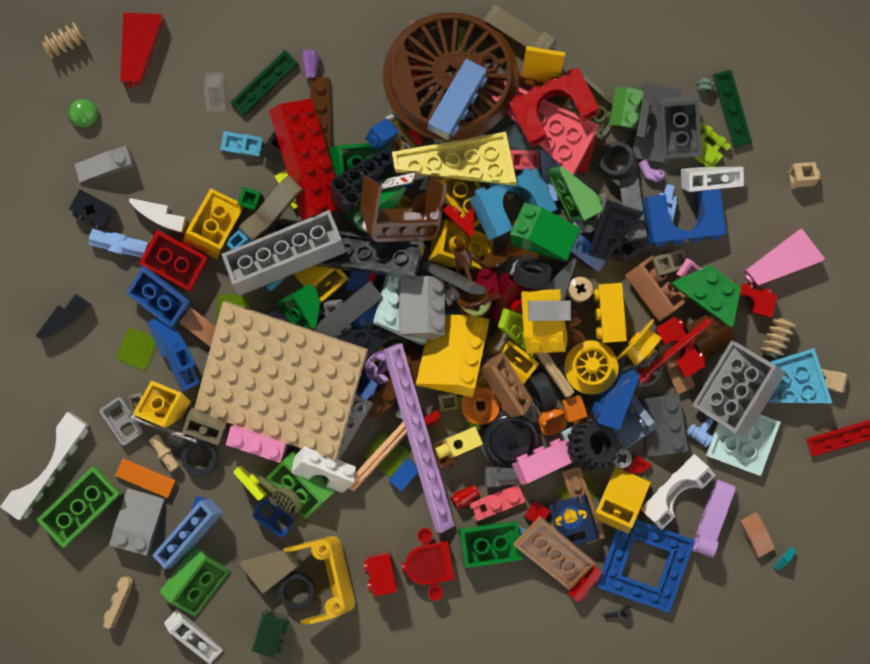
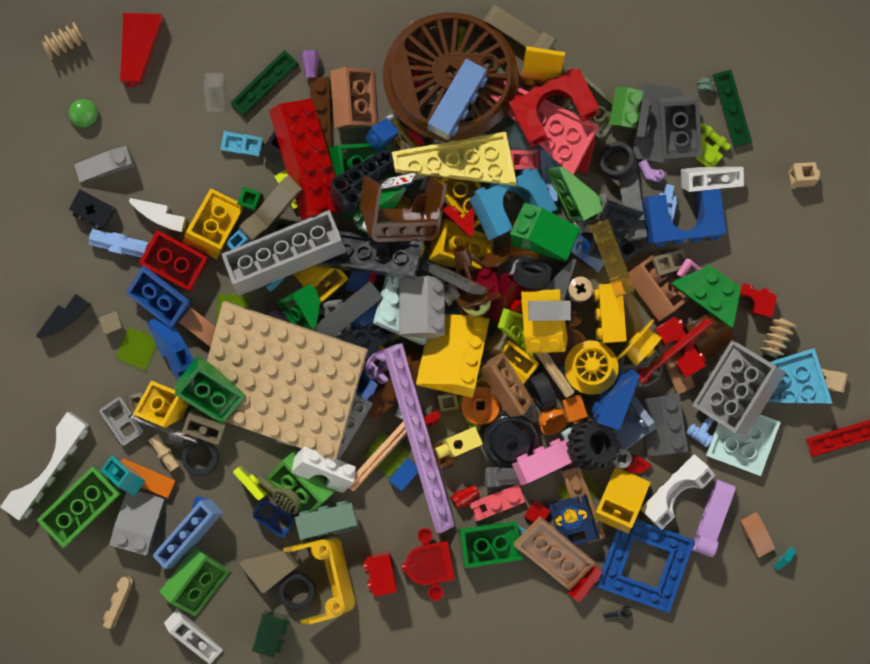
bright pink brick [226,425,290,463] -> none
bright pink slope [744,228,825,286] -> none
none -> dark tan slope [99,311,124,336]
none -> teal slope [101,455,145,496]
none -> green slope [175,356,245,424]
none -> sand green slope [295,501,360,543]
none -> nougat slope [330,67,378,129]
none -> clear yellow slope [590,219,635,298]

